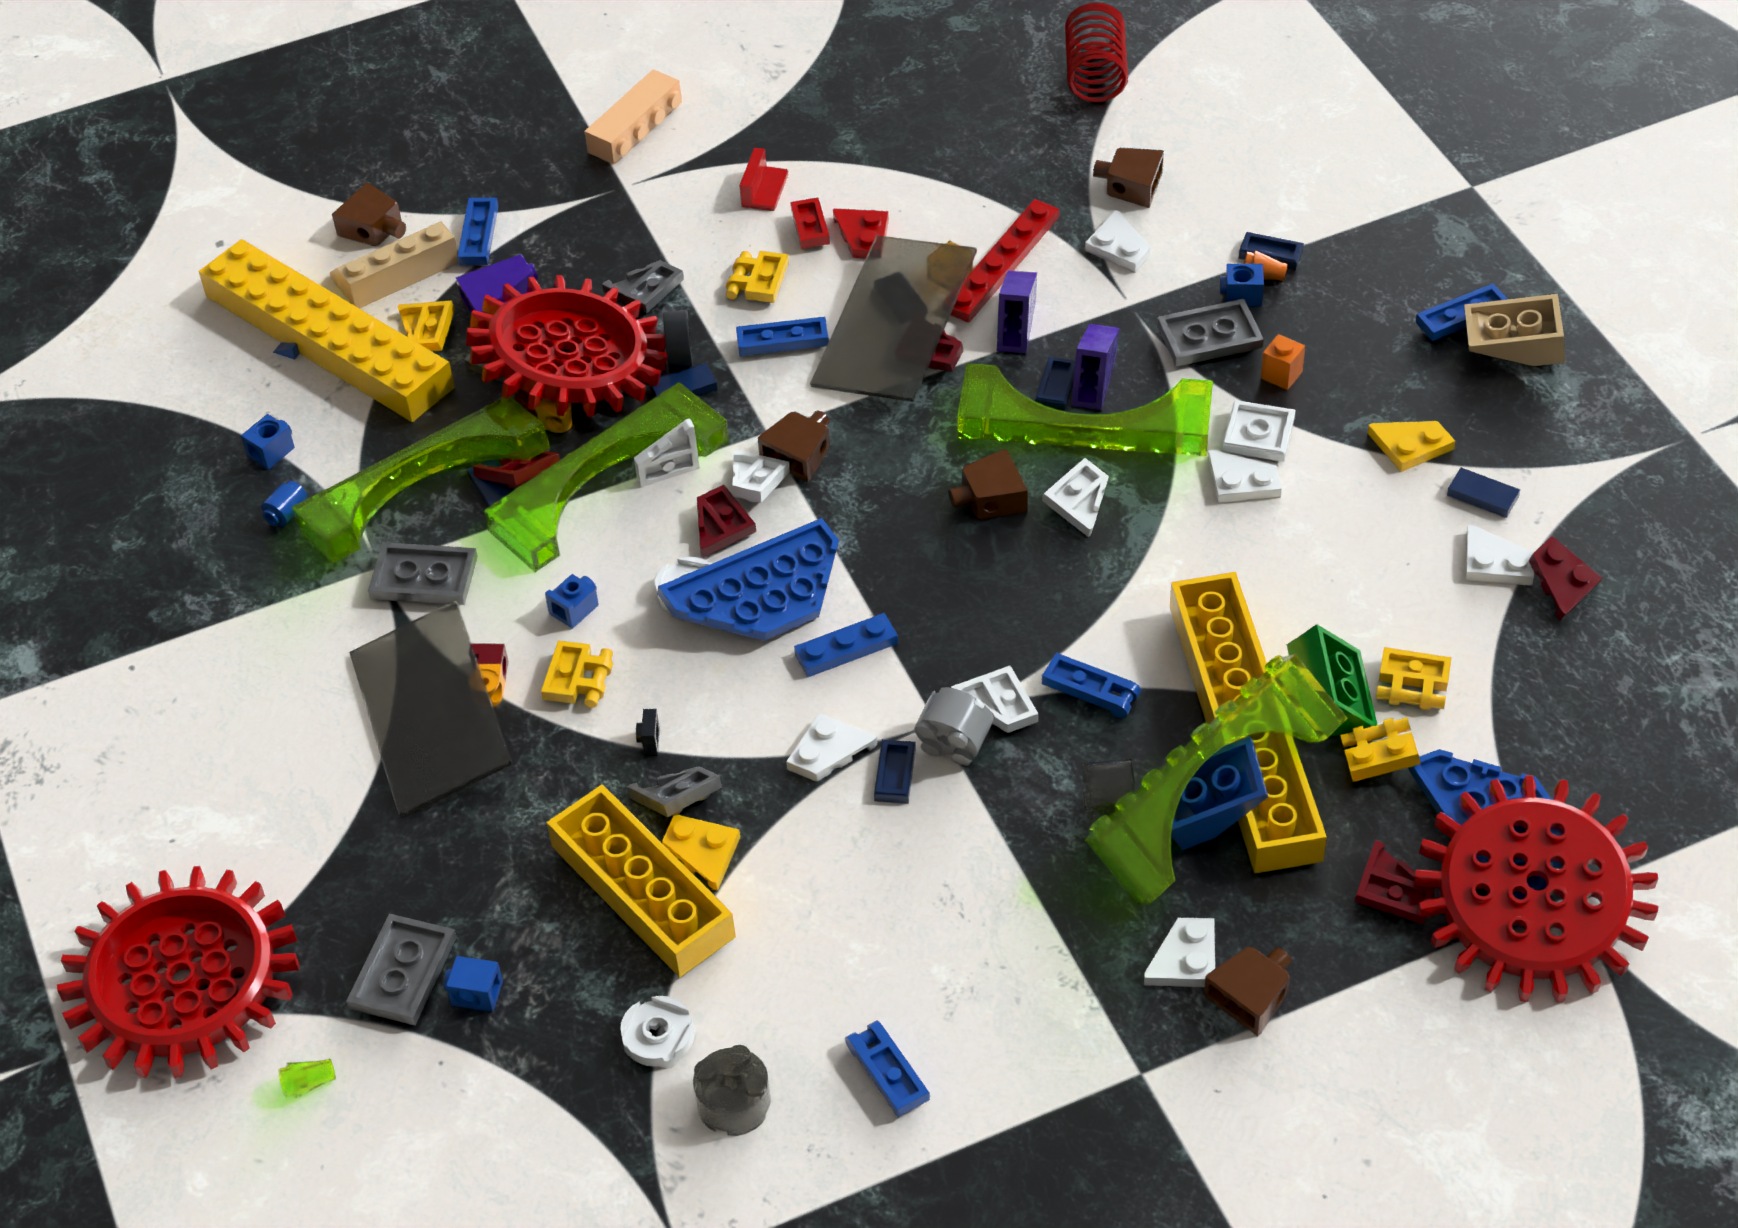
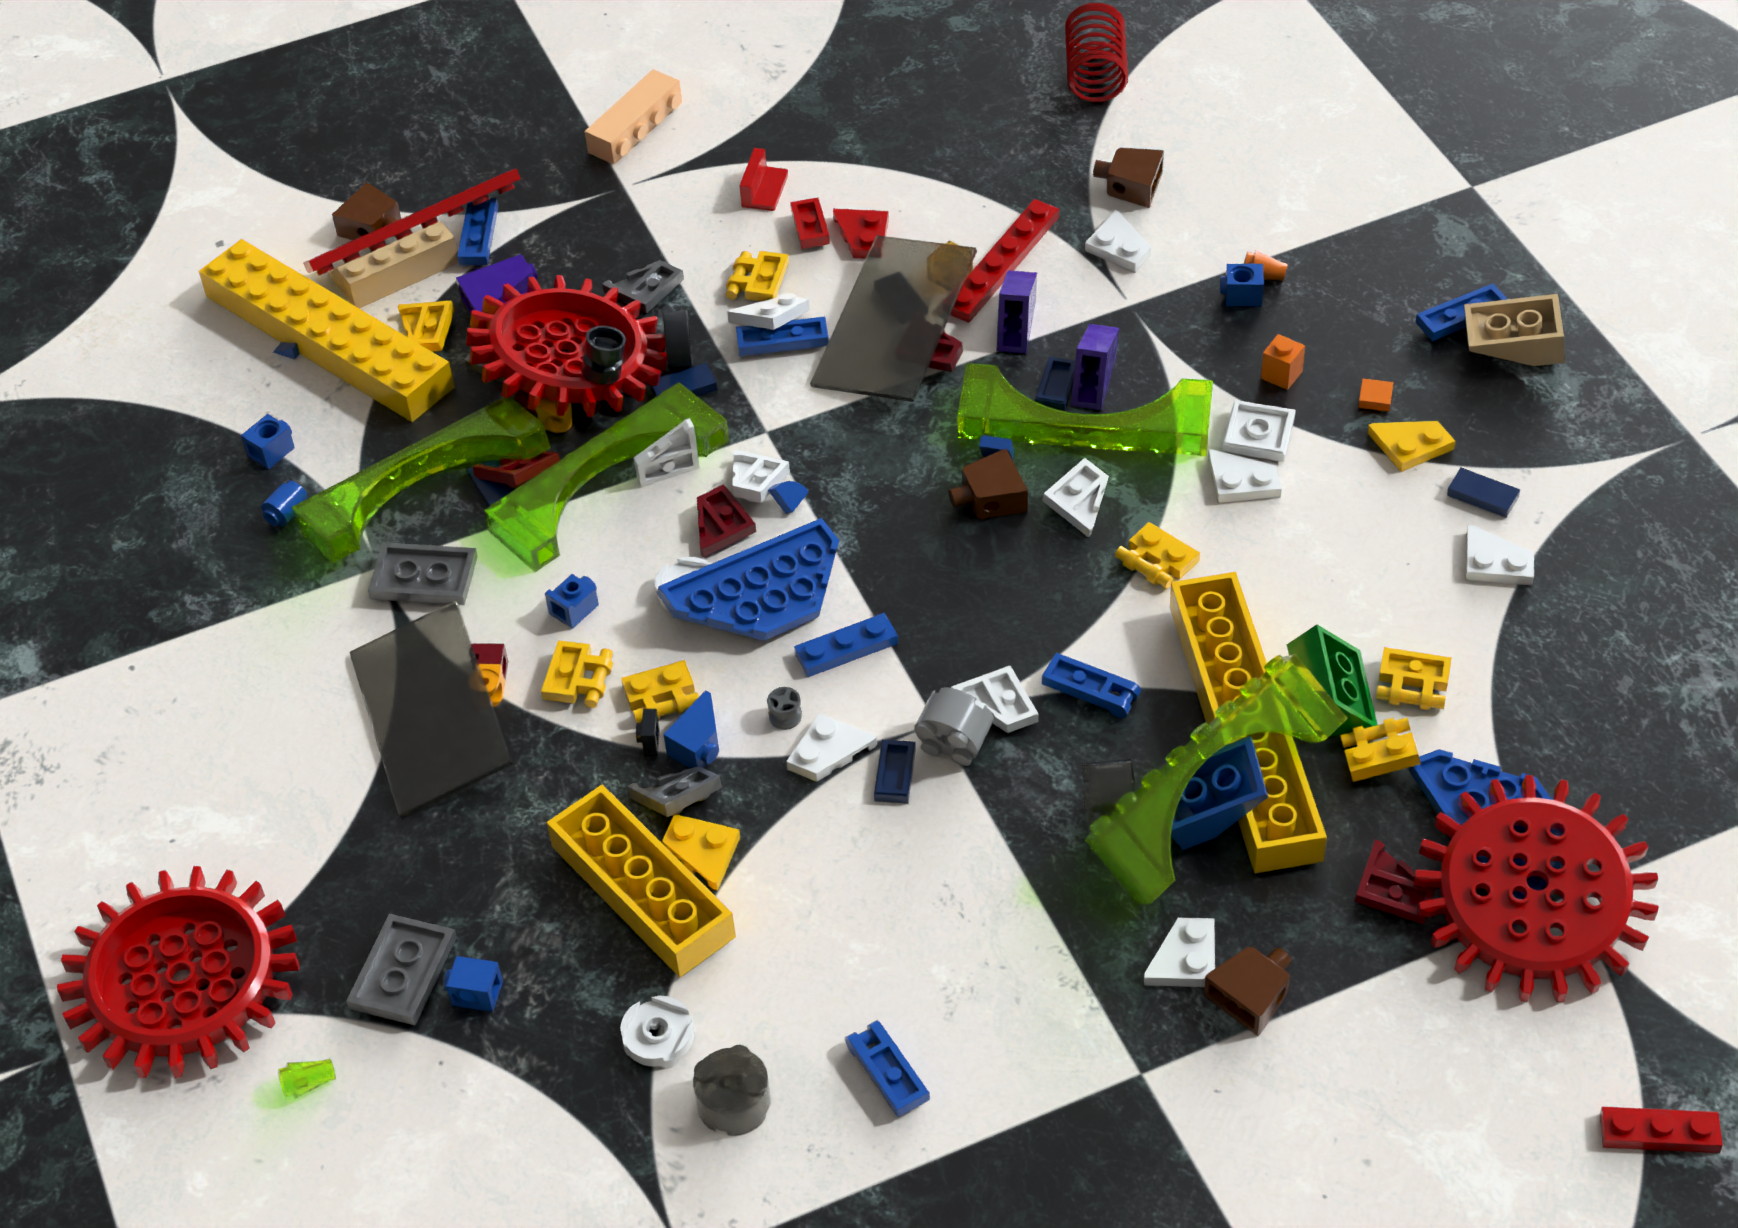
reddish brown torso [758,410,830,482] -> none
flat silver plate [1157,299,1264,367] -> none
dark blue tile [1238,232,1304,270] -> none
dark red wing [1528,536,1602,621] -> none
none -> red plate [303,169,521,276]
none -> black wheel [581,326,626,385]
none -> yellow plate [621,660,699,723]
none -> blue slope [663,690,719,768]
none -> white wing [727,293,810,330]
none -> dark grey wheel [767,687,802,730]
none -> blue tile [768,481,809,514]
none -> blue tile [979,435,1015,461]
none -> yellow plate [1115,522,1200,589]
none -> orange tile [1358,378,1394,412]
none -> red plate [1600,1107,1723,1153]

